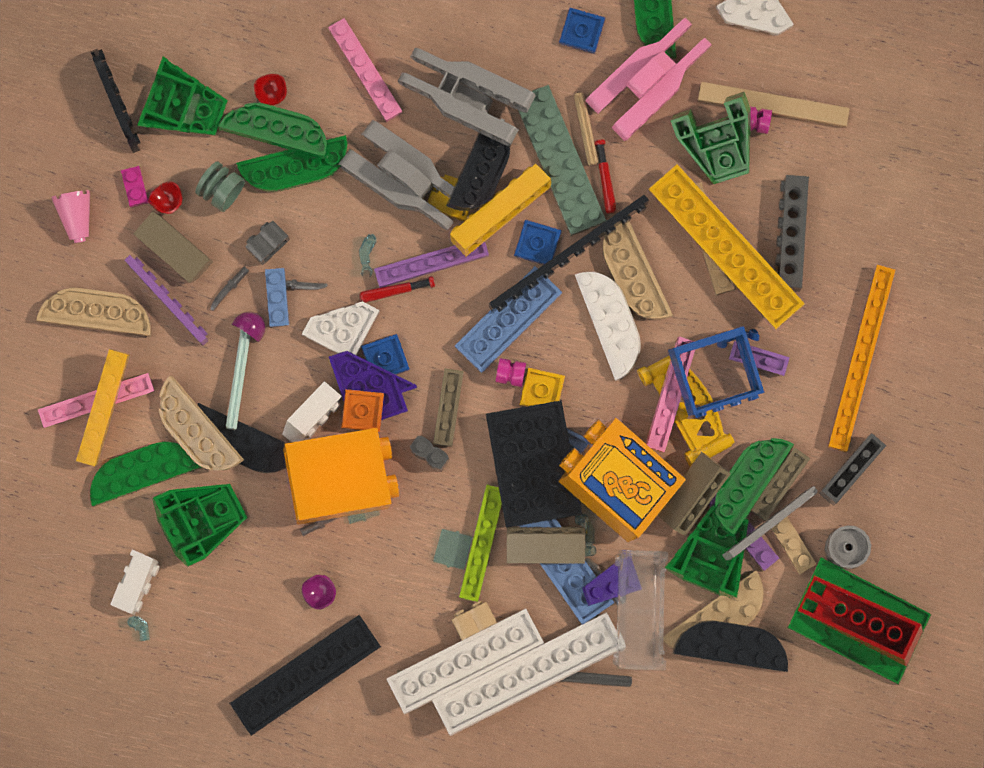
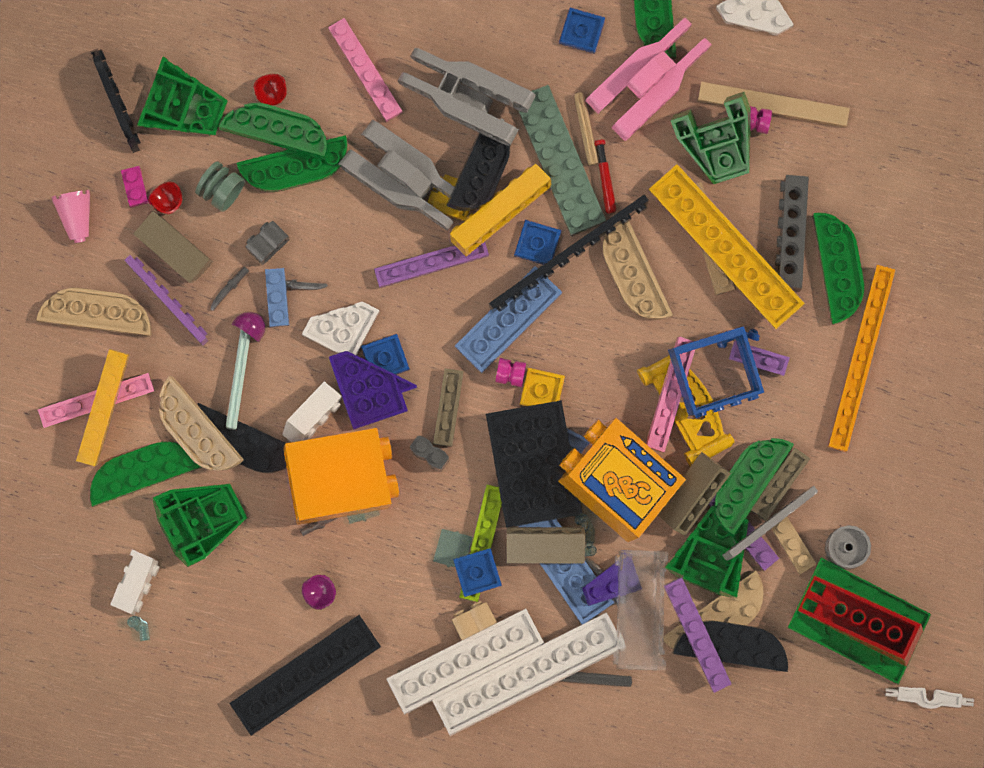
orange tile [342,389,384,432] -> none
clear light blue arm [359,234,377,277] -> none
red piece [359,276,435,303] -> none
white plate [575,272,641,381] -> none
dark grey brick [819,433,886,506] -> none
none -> blue plate [453,548,502,597]
none -> medium lavender plate [663,577,731,693]
none -> green plate [813,213,864,325]
none -> white piece [885,687,974,709]

